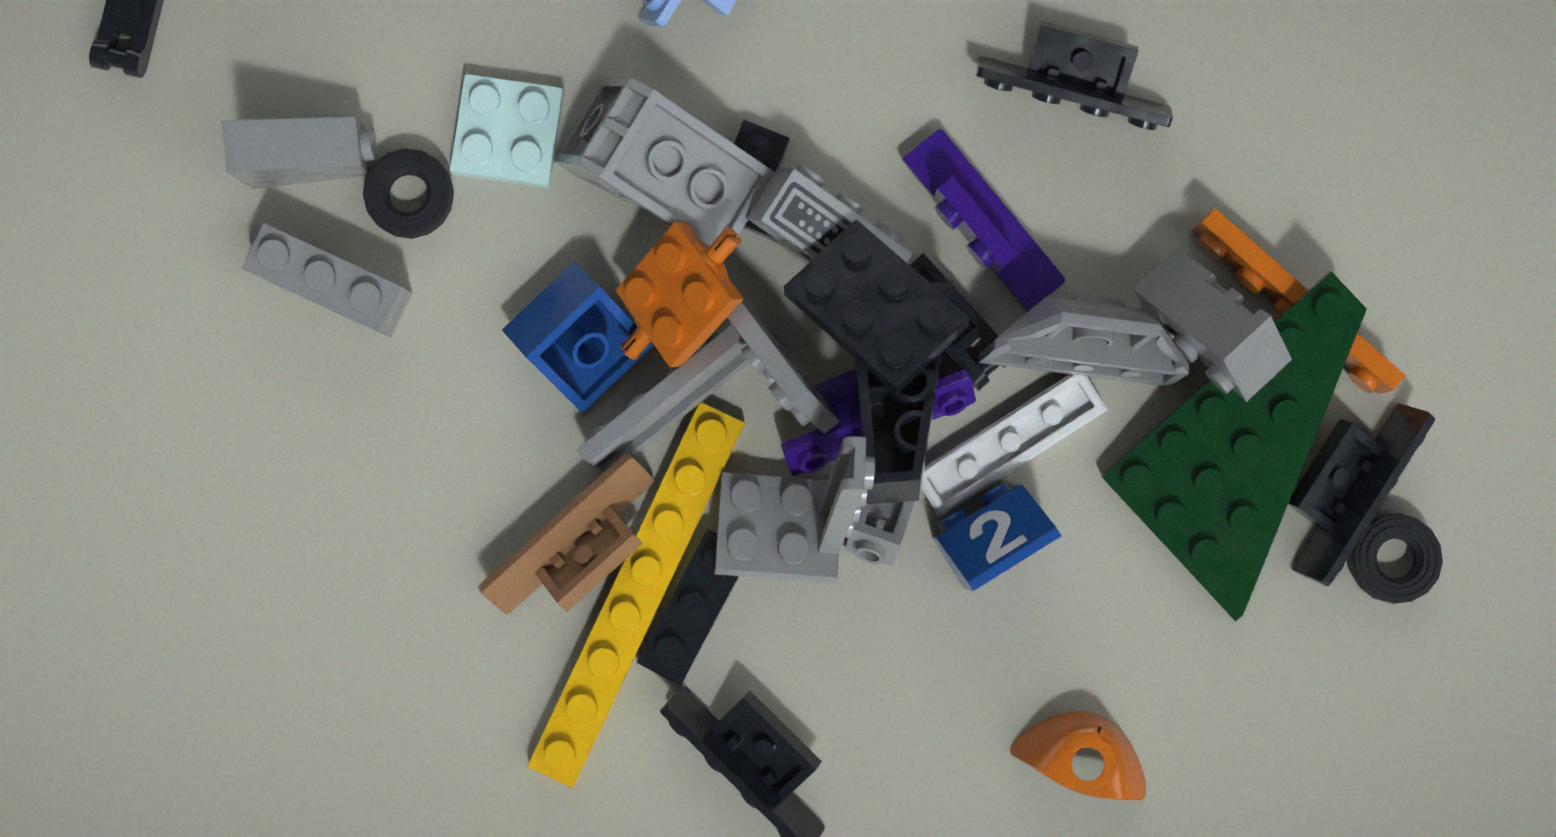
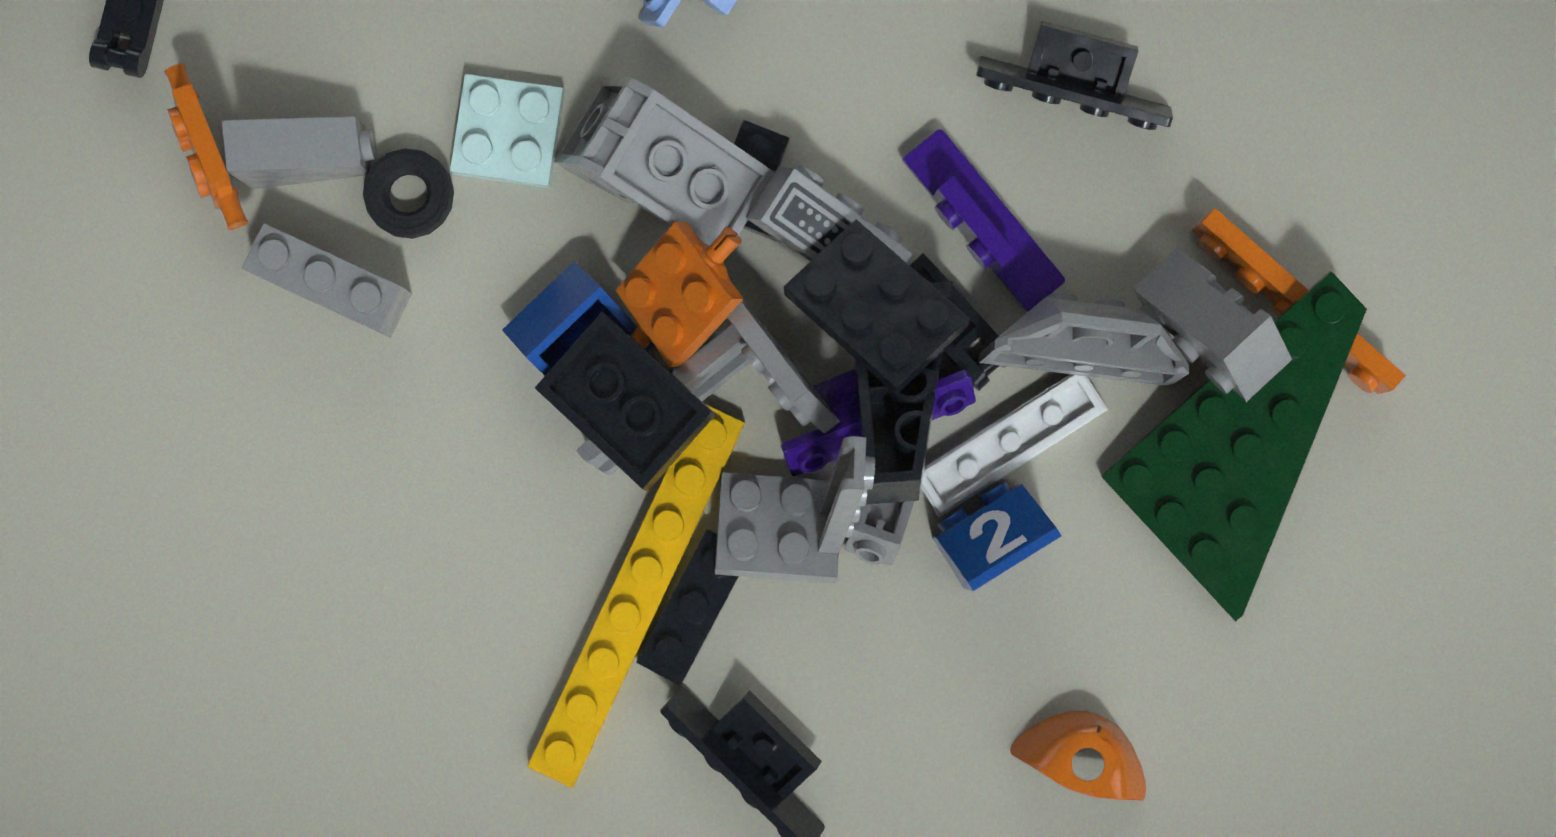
medium nougat bracket [478,453,654,614] -> none
black bracket [1288,403,1435,587] -> none
black tyre [1348,513,1443,604] -> none
none -> orange plate [164,64,248,230]
none -> black plate [535,312,716,491]

